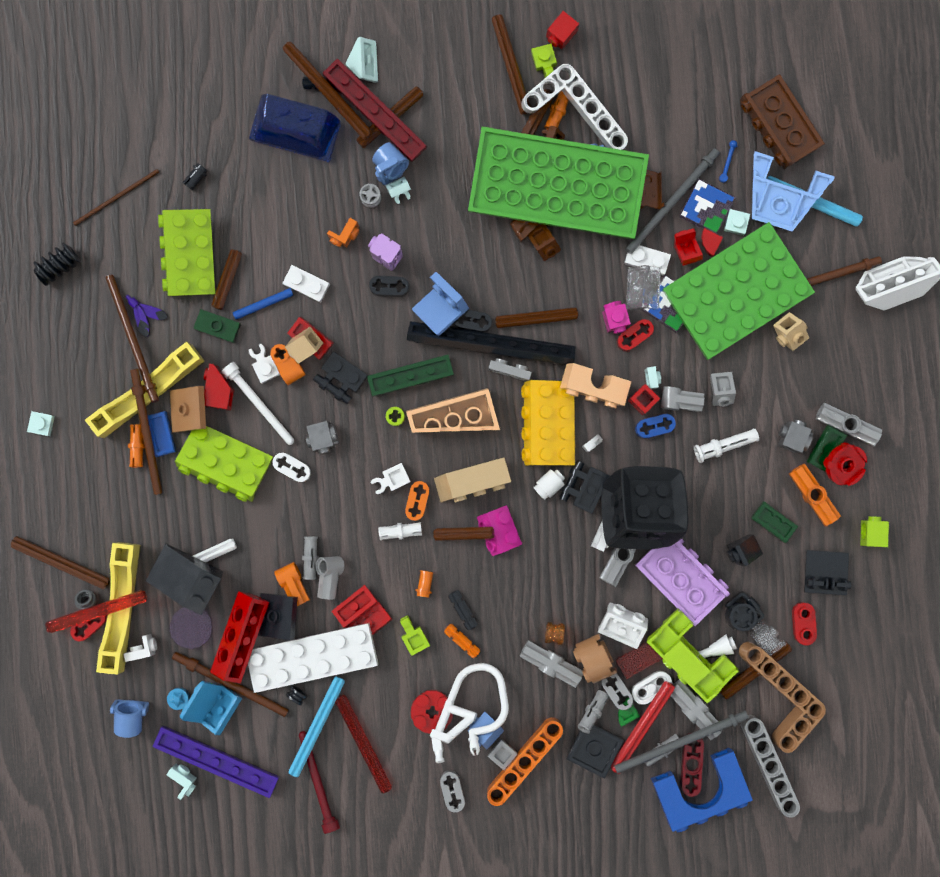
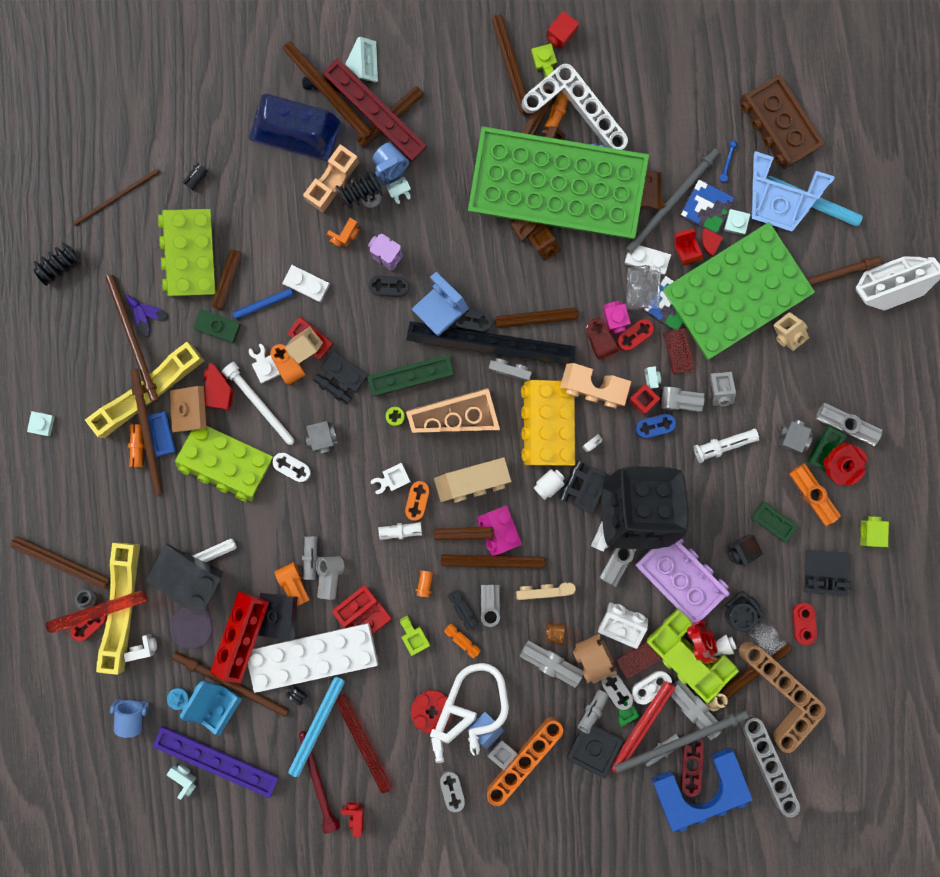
none -> light nougat arch [303,144,359,213]
none -> black piece [335,171,383,209]
none -> red bracket [341,802,364,837]
none -> reddish brown axle [441,554,545,568]
none -> light grey piece [481,585,500,627]
none -> tan hinge [515,583,576,600]
none -> clear red piece [585,318,618,360]
none -> clear red tile [663,328,694,374]
none -> red plate [687,620,718,664]
none -> tan pin [705,694,728,711]

